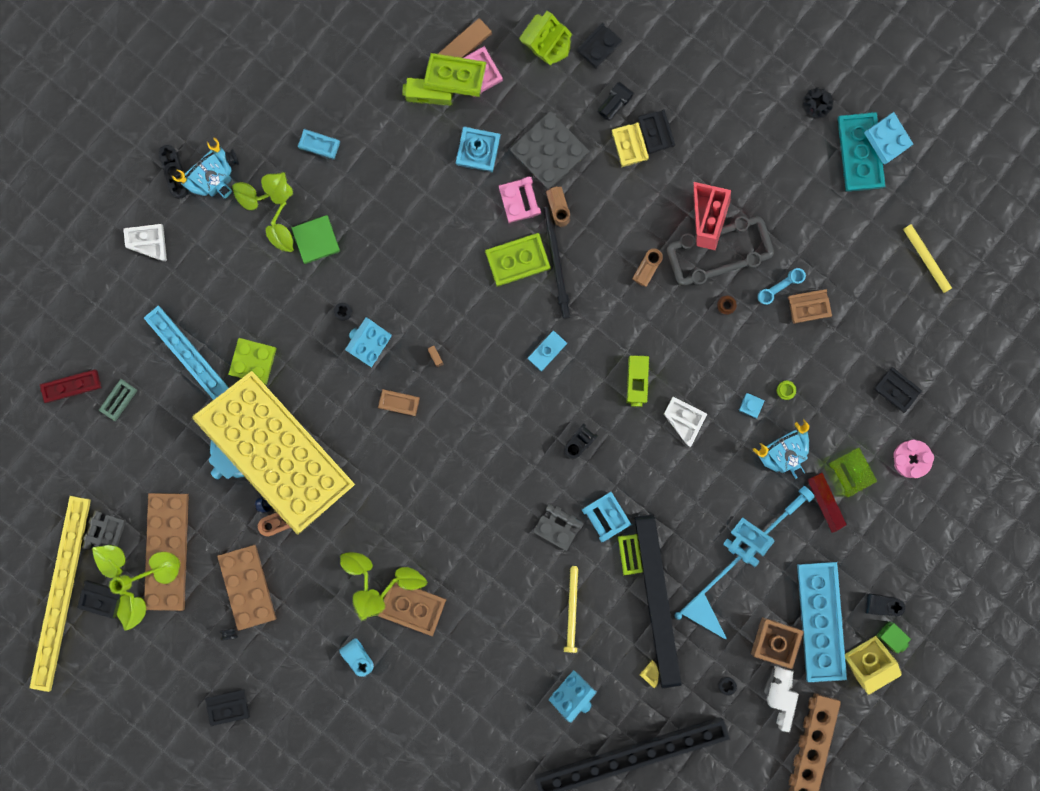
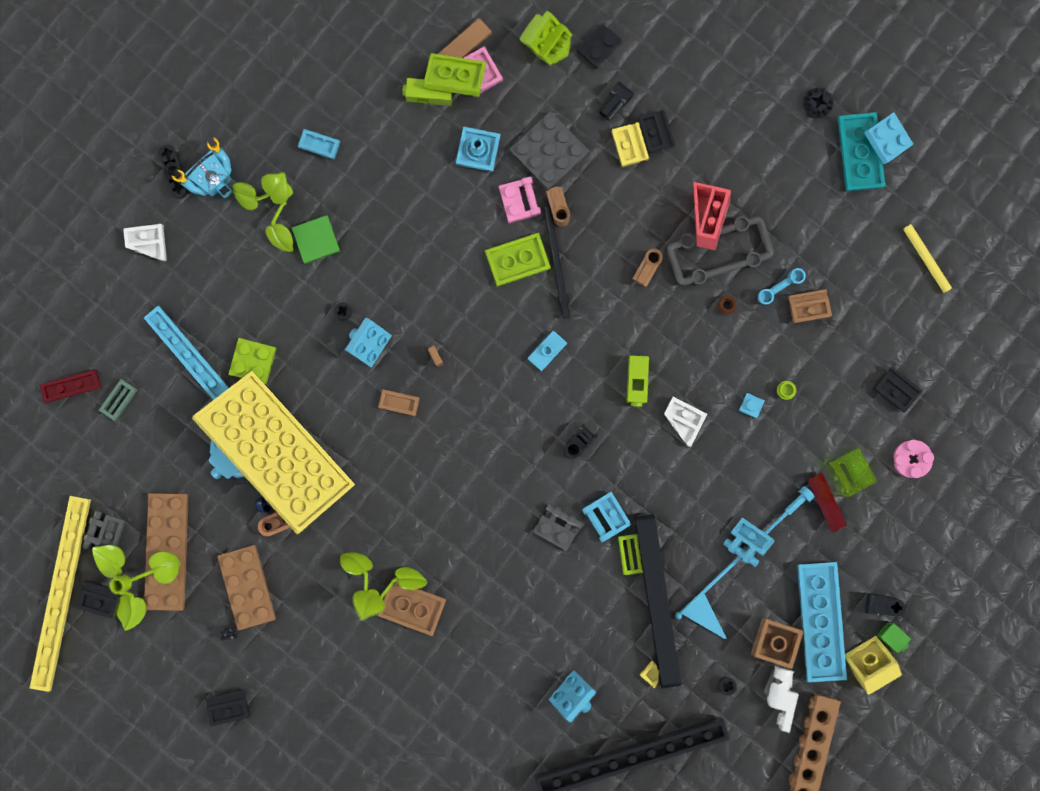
black bush [225,149,240,168] -> none
medium azure piece [339,638,374,676] -> none
light yellow bar [564,566,578,653] -> none
medium azure torso [753,420,809,479] -> none

